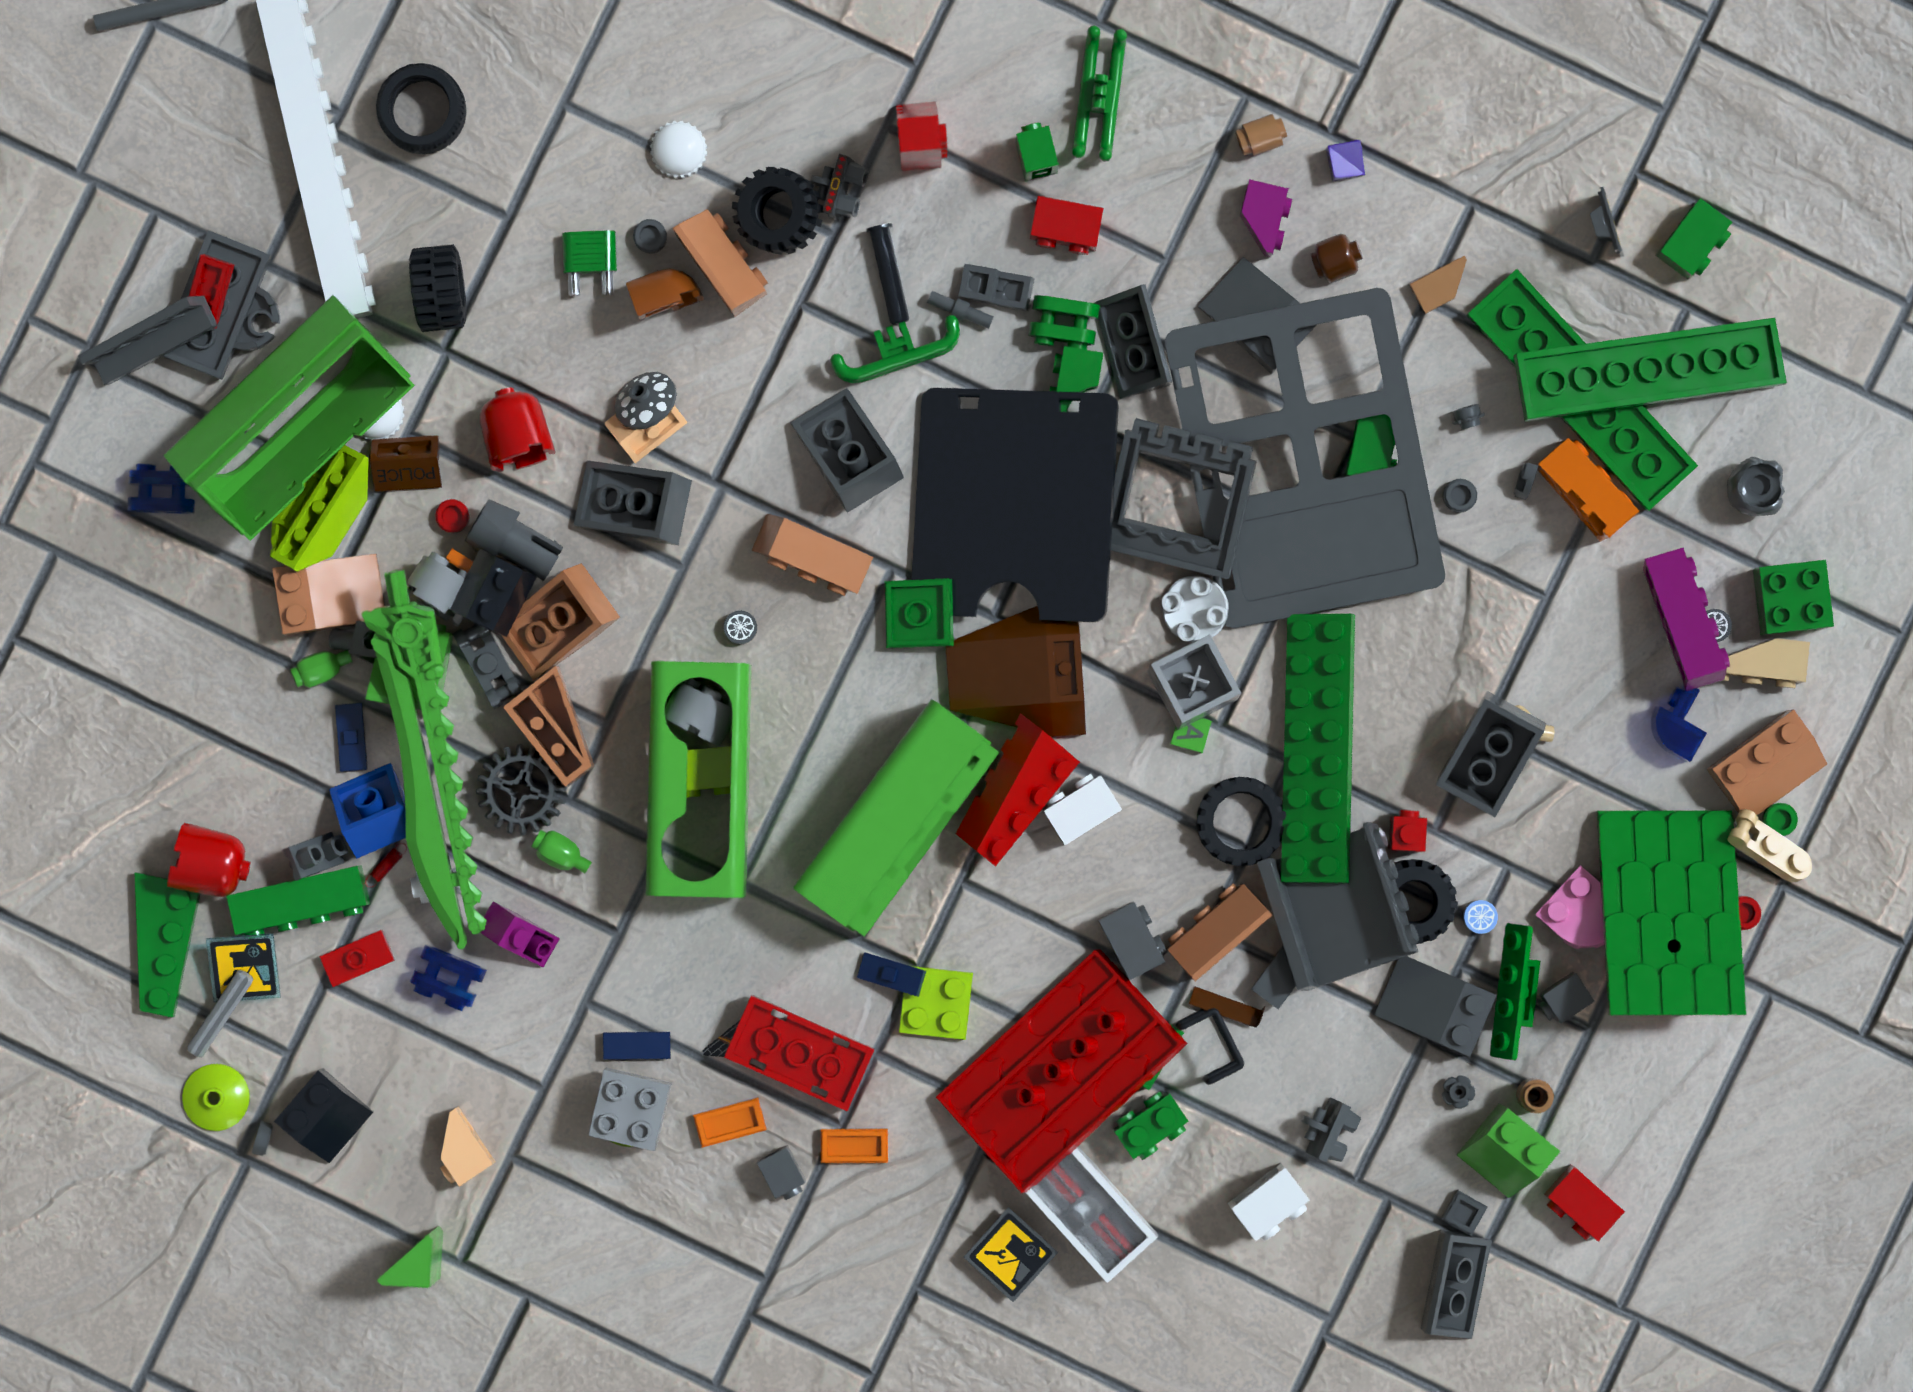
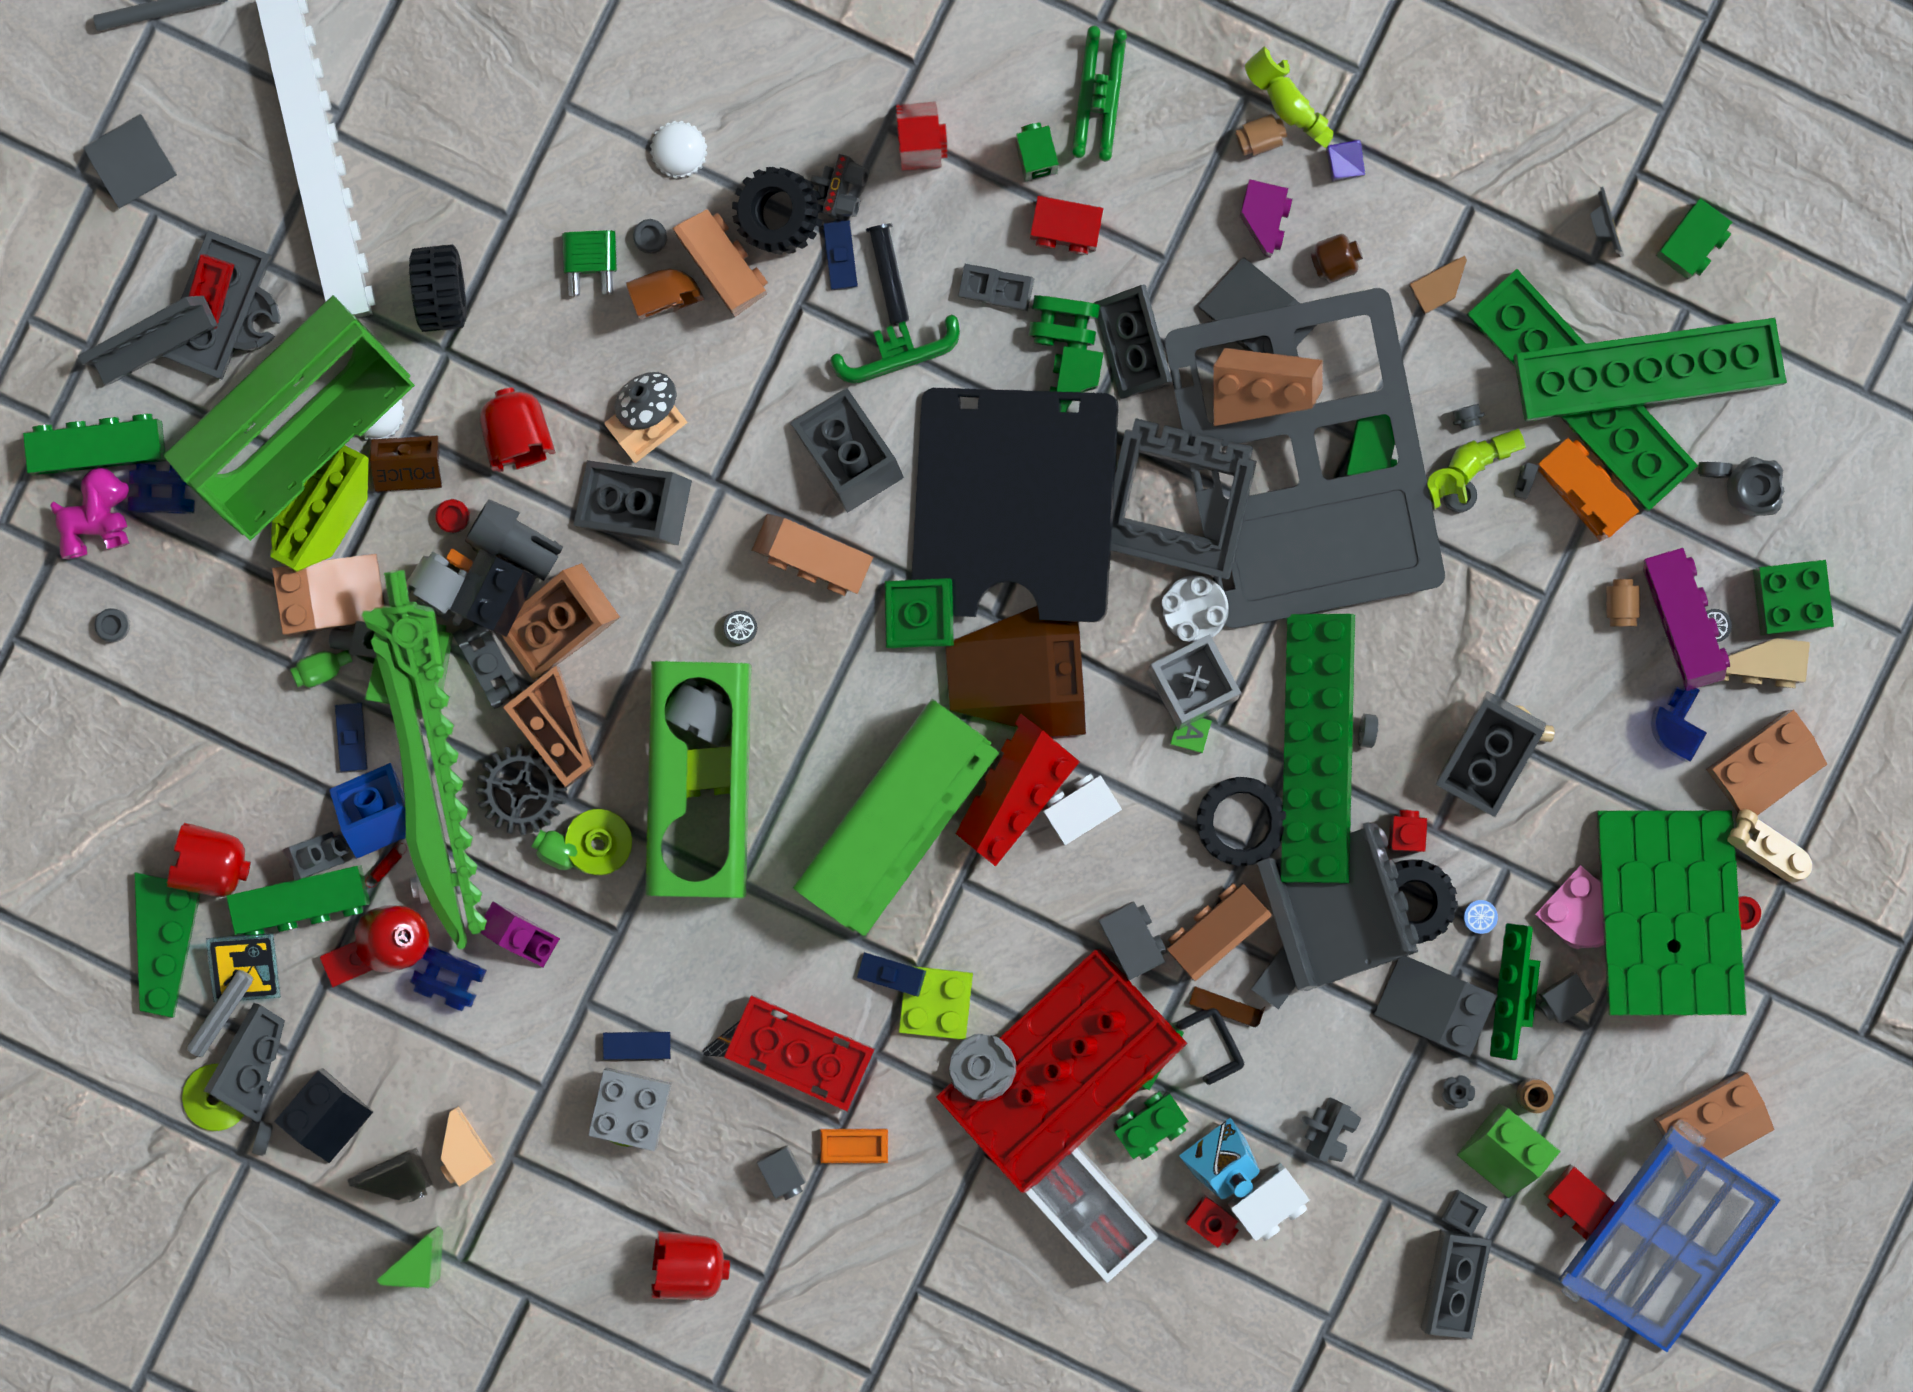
black tyre [376,63,467,154] -> none
orange tile [693,1097,767,1148] -> none
dark grey bar [927,291,994,329] -> none
piece [964,1207,1058,1302] -> none
green tile [1762,803,1798,836] -> none
none -> green brick [23,414,166,476]
none -> dark pink animal [50,468,130,560]
none -> dark grey slope [83,114,177,209]
none -> dark grey tile [95,608,130,642]
none -> dark grey wing [204,1003,285,1124]
none -> clear smoke slope [347,1147,433,1202]
none -> red cylinder [354,905,430,972]
none -> lime dish [565,809,632,876]
none -> red cylinder [651,1231,730,1300]
none -> dark blue piece [823,220,858,290]
none -> light grey tile [949,1034,1016,1101]
none -> medium azure torso [1179,1117,1260,1199]
none -> red brick [1185,1194,1239,1248]
none -> nougat wedge [1213,348,1323,426]
none -> lime piece [1245,46,1334,148]
none -> dark grey tile [1358,713,1378,748]
none -> lime piece [1427,429,1526,509]
none -> clear door [1558,1119,1780,1352]
none -> medium nougat brick [1606,579,1640,627]
none -> nougat slope [1654,1071,1775,1178]
none -> dark grey tile [1698,462,1732,478]

